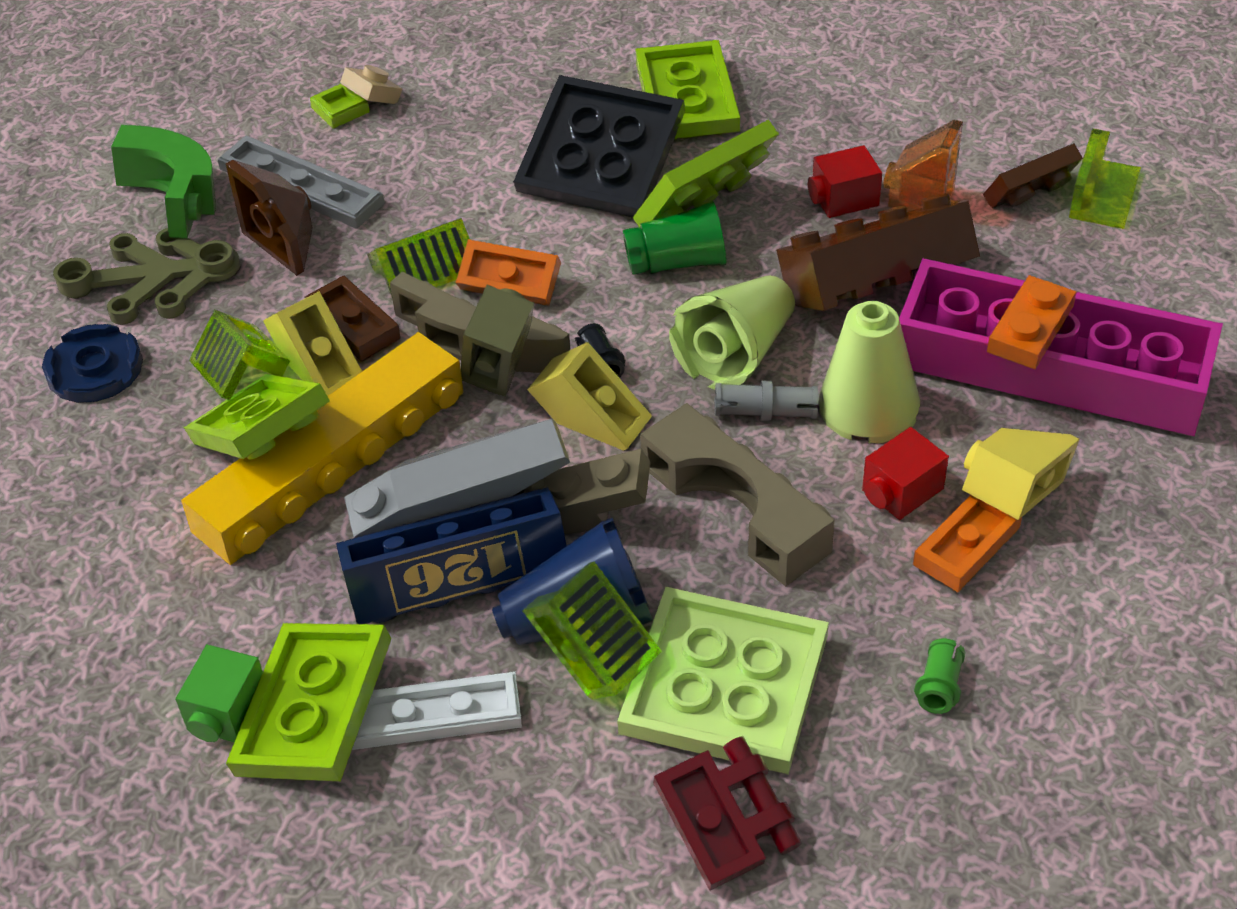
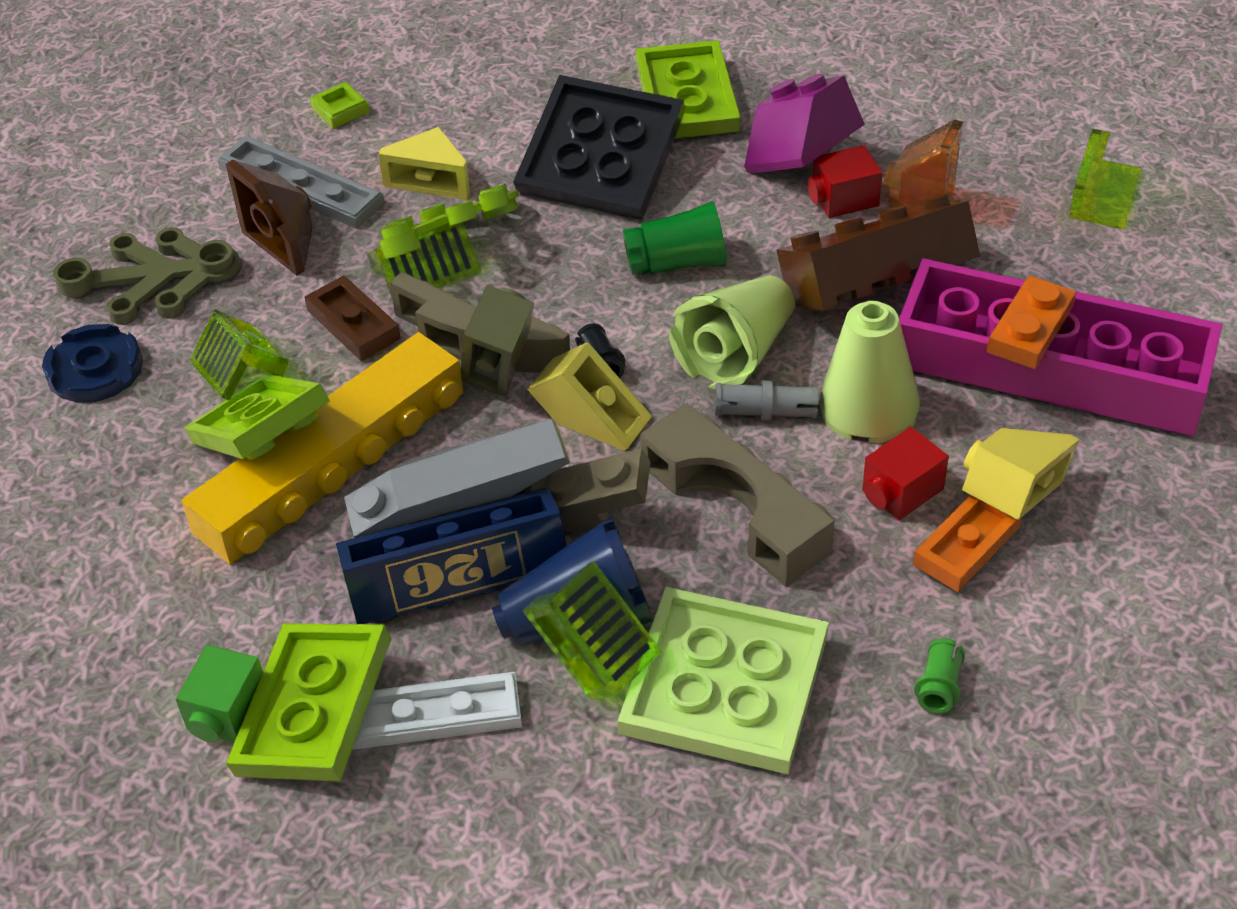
bright green arch [111,125,216,238] -> none
light yellow slope [263,291,362,396] -> none
tan plate [340,65,402,104] -> none
orange plate [456,239,561,306] -> none
lime plate [633,119,779,227] -> none
dark red plate [653,736,802,891] -> none
reddish brown plate [983,143,1083,208] -> none
none -> light yellow slope [378,127,470,200]
none -> lime plant [379,183,519,259]
none -> magenta slope [744,74,865,174]

